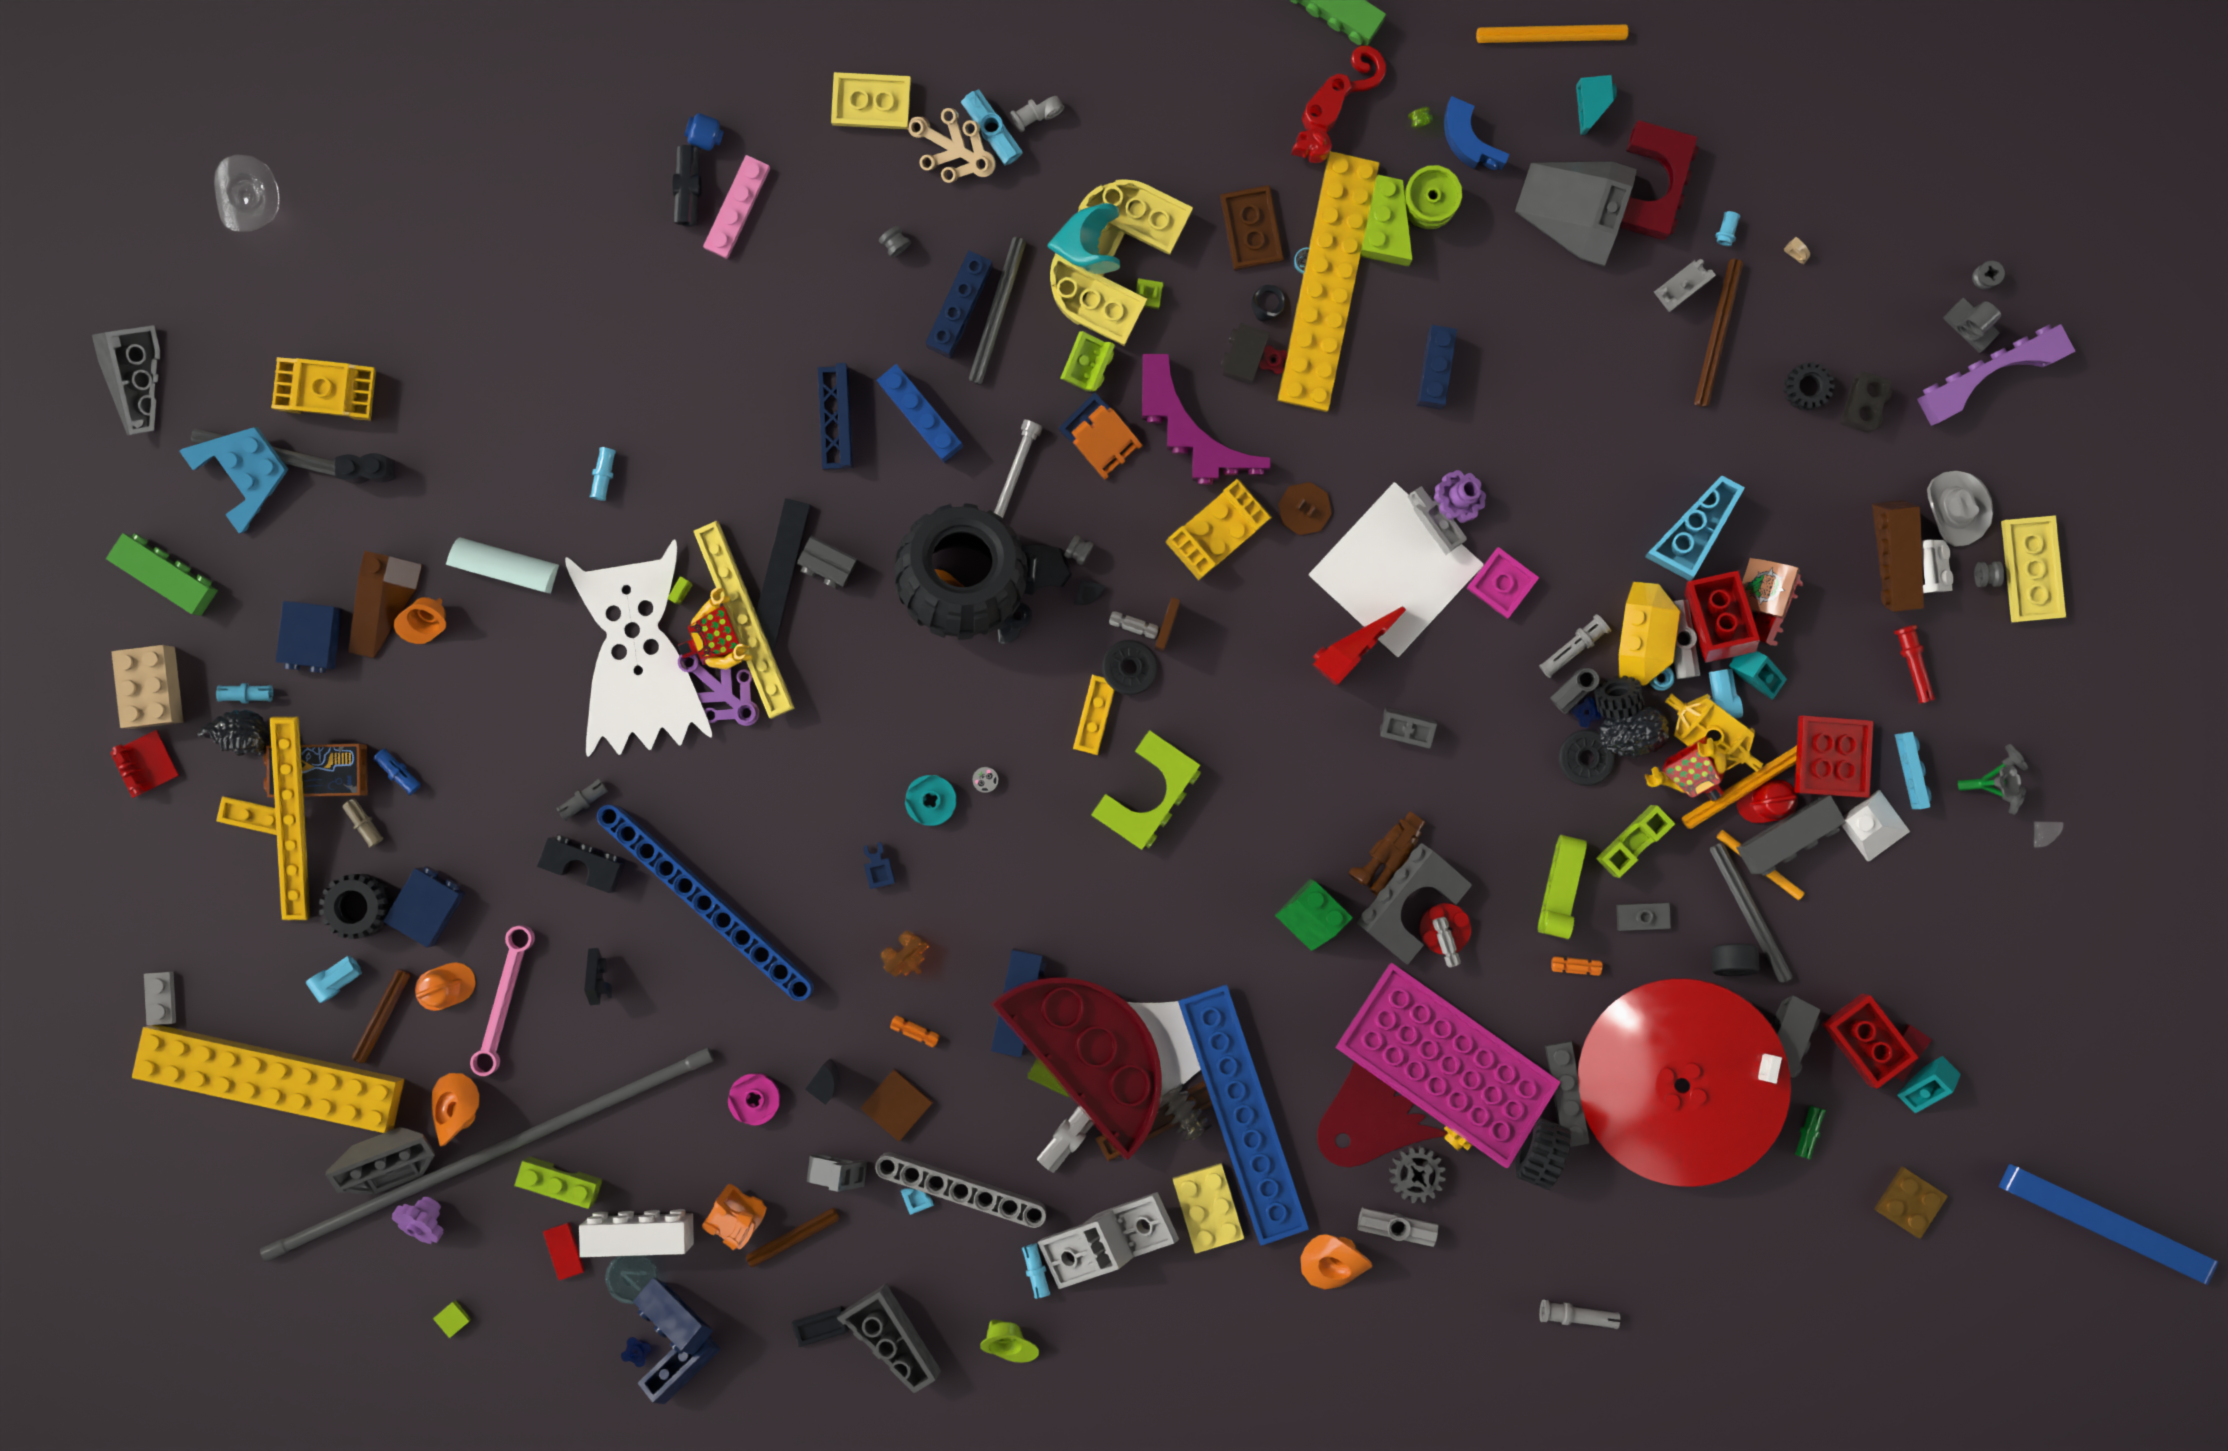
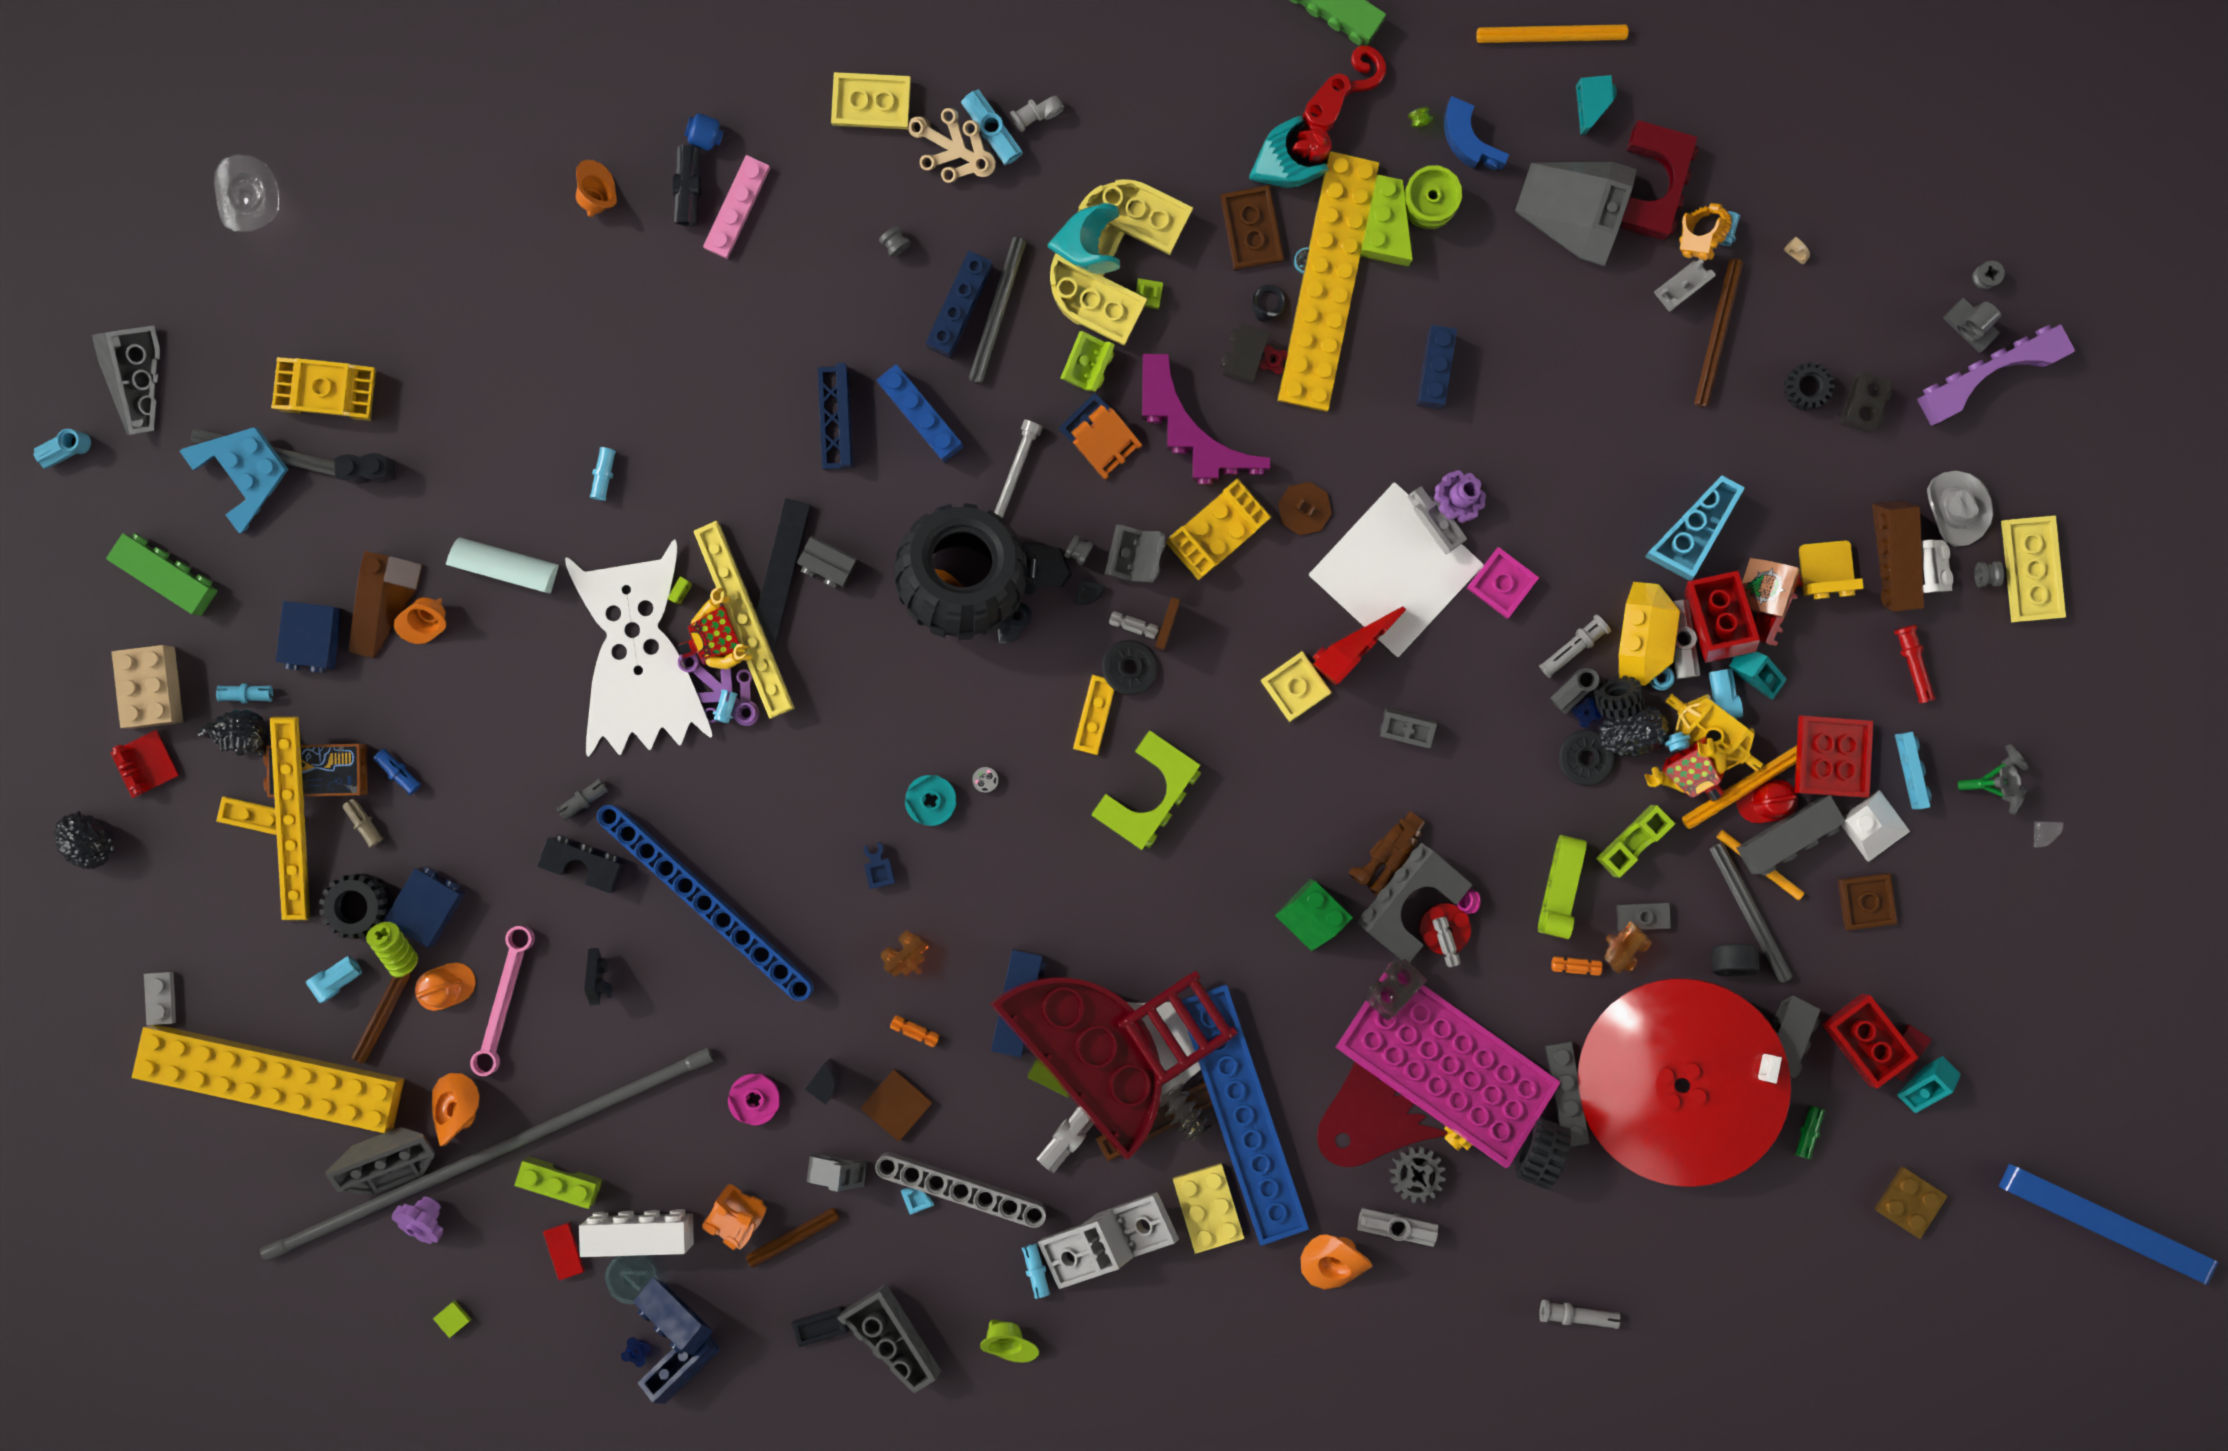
none -> medium azure piece [33,429,91,469]
none -> black piece [53,811,115,870]
none -> lime piece [366,922,418,978]
none -> orange piece [576,160,617,217]
none -> medium azure pin [713,690,738,724]
none -> dark grey bracket [1105,525,1166,583]
none -> dark red bar [1118,970,1238,1087]
none -> teal animal [1249,116,1329,188]
none -> light yellow tile [1260,651,1332,722]
none -> clear smoke brick [1365,958,1427,1021]
none -> dark pink plate [1457,889,1481,914]
none -> clear orange hips [1603,921,1651,973]
none -> medium azure plate [1665,732,1691,753]
none -> light orange piece [1679,203,1732,260]
none -> yellow bracket [1799,540,1864,599]
none -> reddish brown tile [1837,873,1898,931]

